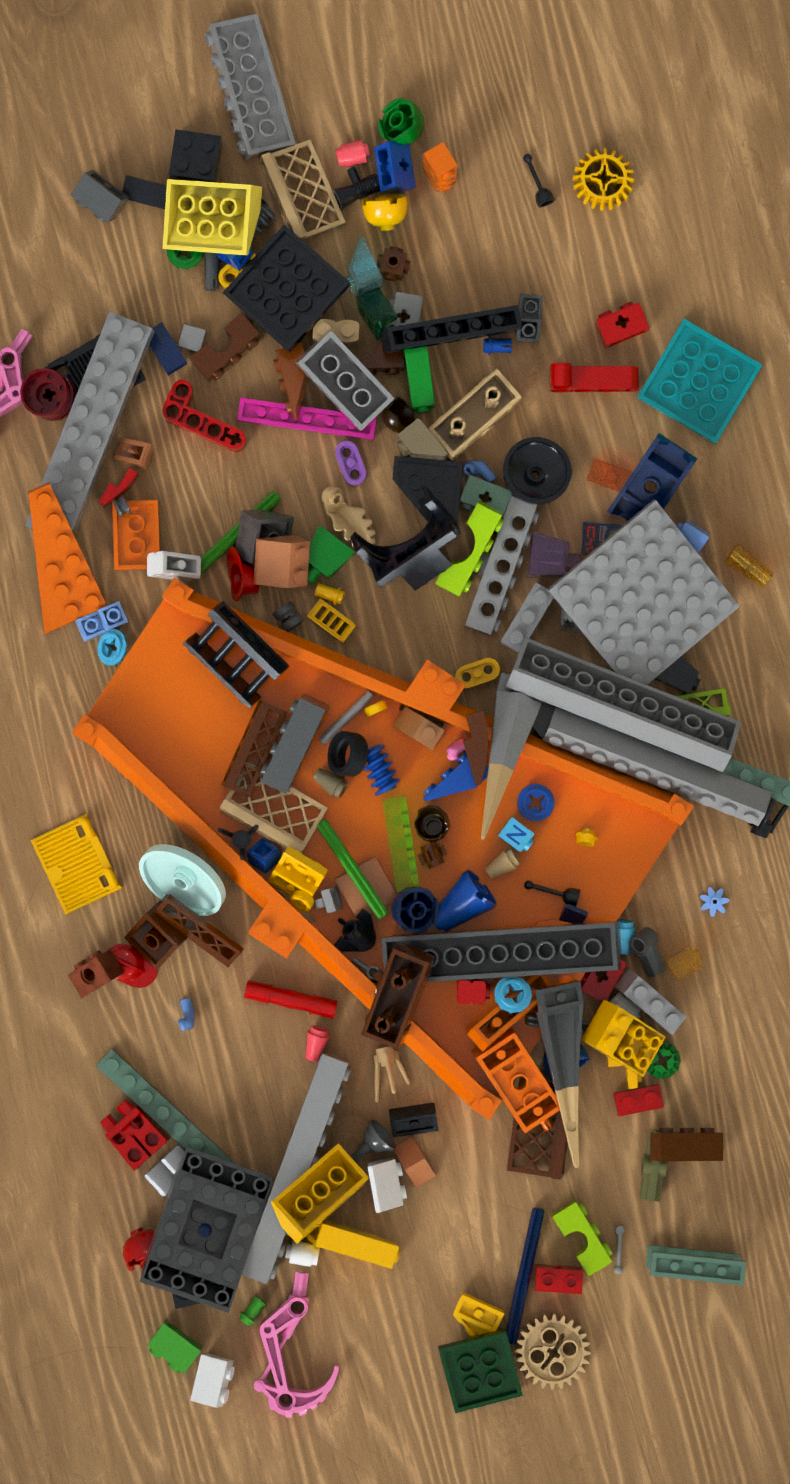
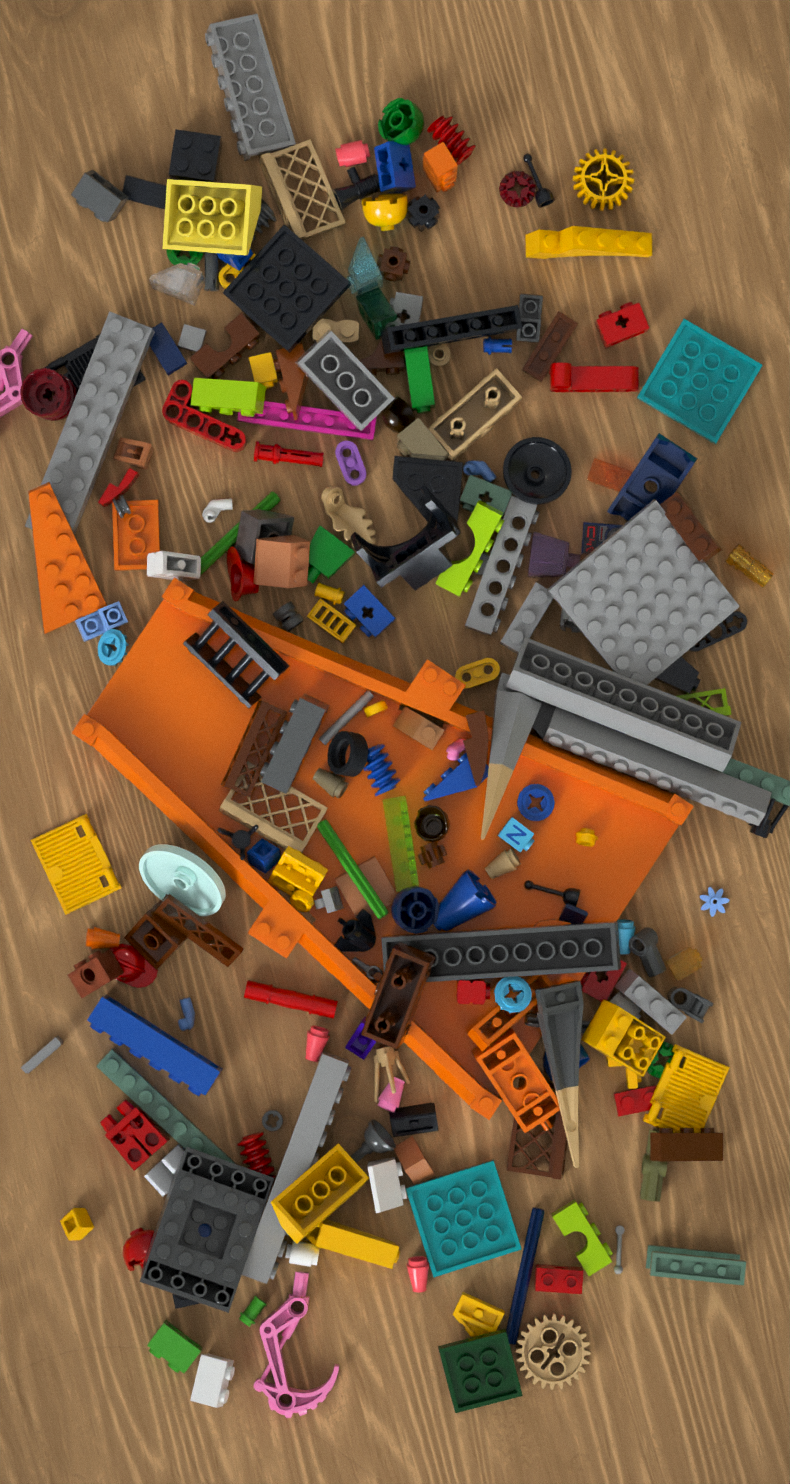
none -> light grey tile [21,1036,63,1074]
none -> yellow slope [60,1208,94,1240]
none -> orange cone [86,927,120,949]
none -> blue brick [87,994,223,1096]
none -> clear slope [149,262,205,306]
none -> lime brick [191,378,266,417]
none -> white arm [202,498,233,523]
none -> red piece [237,1131,276,1178]
none -> yellow brick [249,352,278,389]
none -> red pin [253,441,324,467]
none -> dark grey bush [262,1110,283,1131]
none -> blue brick [344,585,395,639]
none -> dark purple slope [345,1017,376,1060]
none -> bright pink cone [377,1077,405,1113]
none -> teal plate [405,1160,522,1277]
none -> coral cone [406,1256,429,1293]
none -> black brick [407,194,440,232]
none -> red piece [427,116,476,165]
none -> tan plate [428,344,451,366]
none -> dark red gear [499,171,536,207]
none -> reddish brown plate [522,311,578,382]
none -> yellow arch [525,226,652,259]
none -> yellow window [643,1044,730,1132]
none -> reddish brown arch [660,492,722,563]
none -> dark grey piece [667,986,714,1024]
none -> black beam [689,612,747,652]

